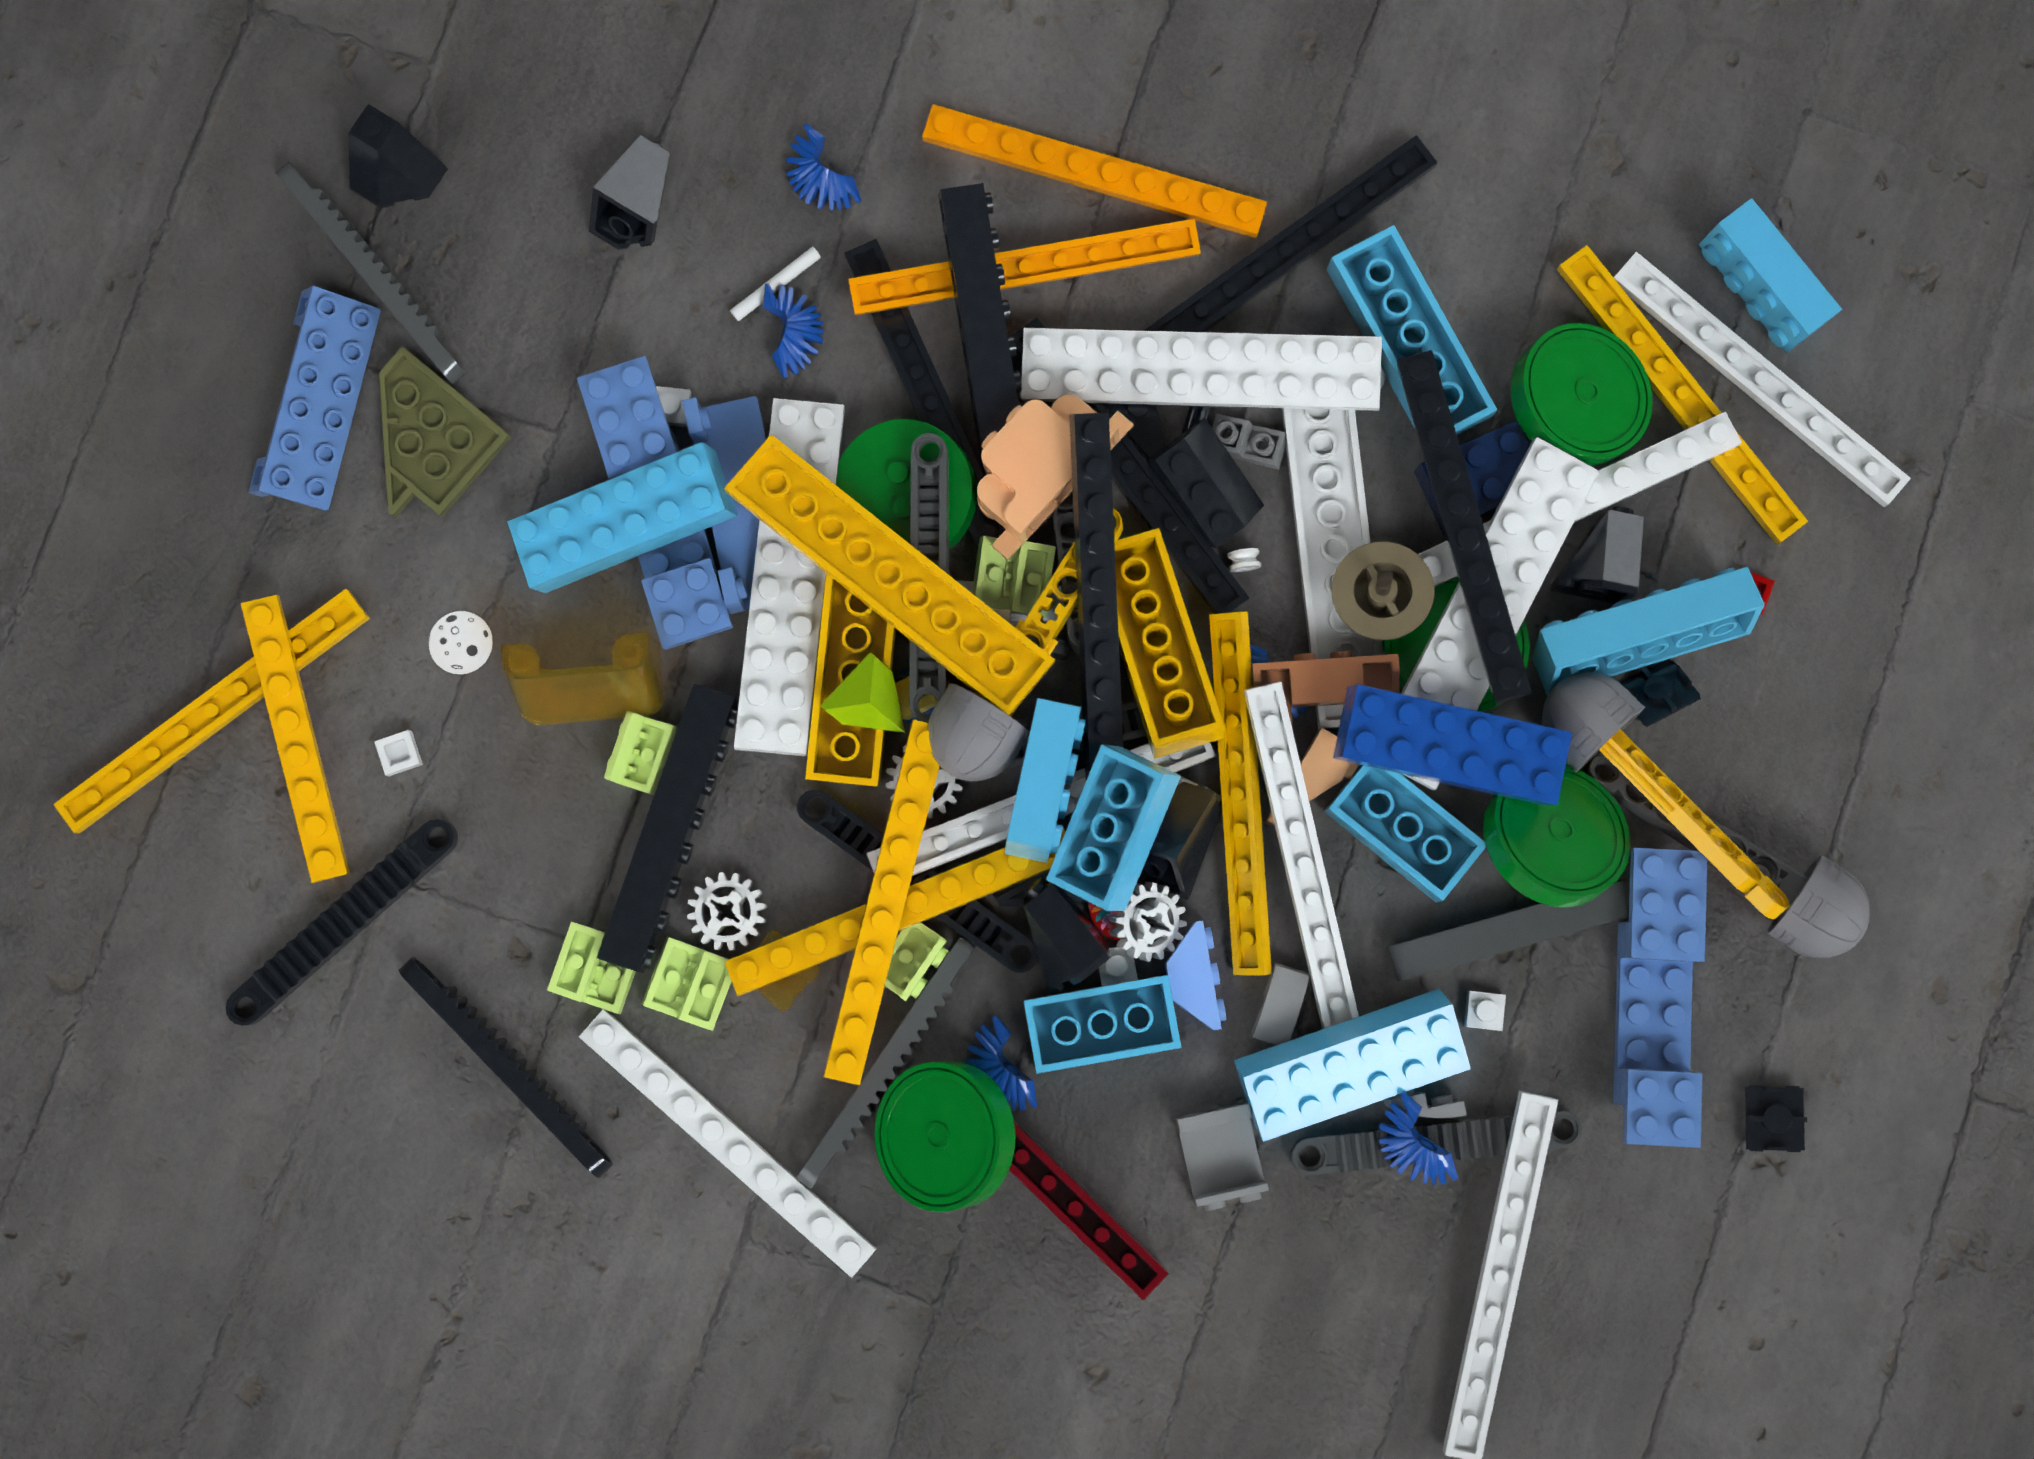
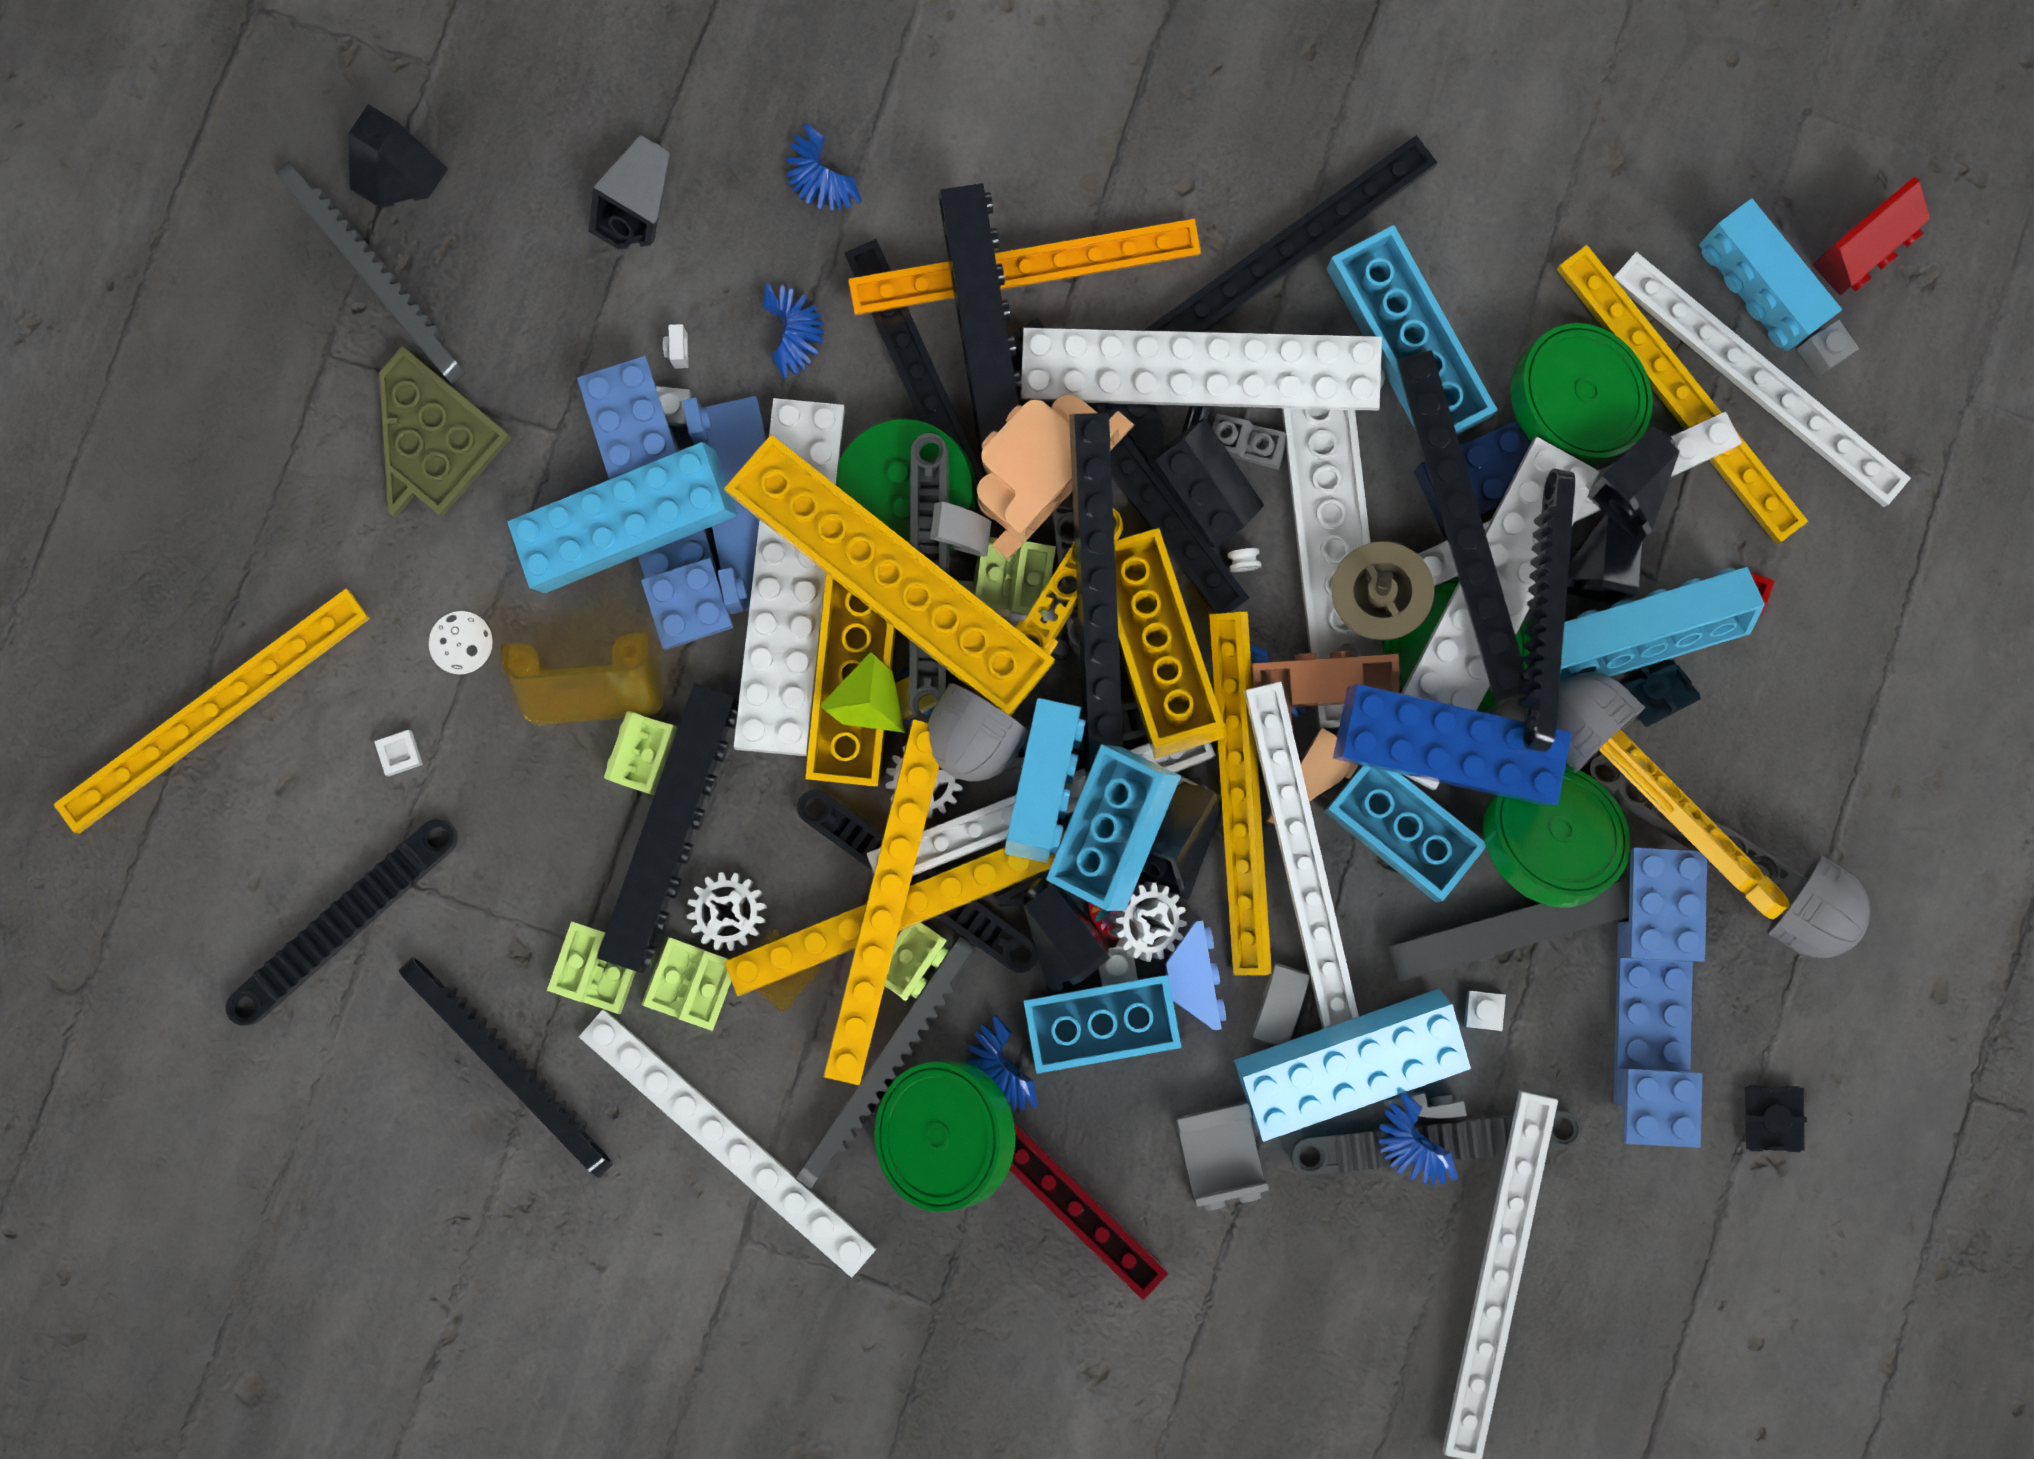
yellow plate [240,595,350,883] -> none
medium blue bracket [248,286,381,511] -> none
white bar [730,246,821,322] -> none
light orange plate [922,104,1267,238] -> none
none -> white plate [663,324,688,369]
none -> light grey slope [930,501,991,557]
none -> black gear [1519,468,1575,752]
none -> black slope [1587,426,1680,545]
none -> light grey brick [1797,320,1859,378]
none -> red slope [1812,176,1930,295]

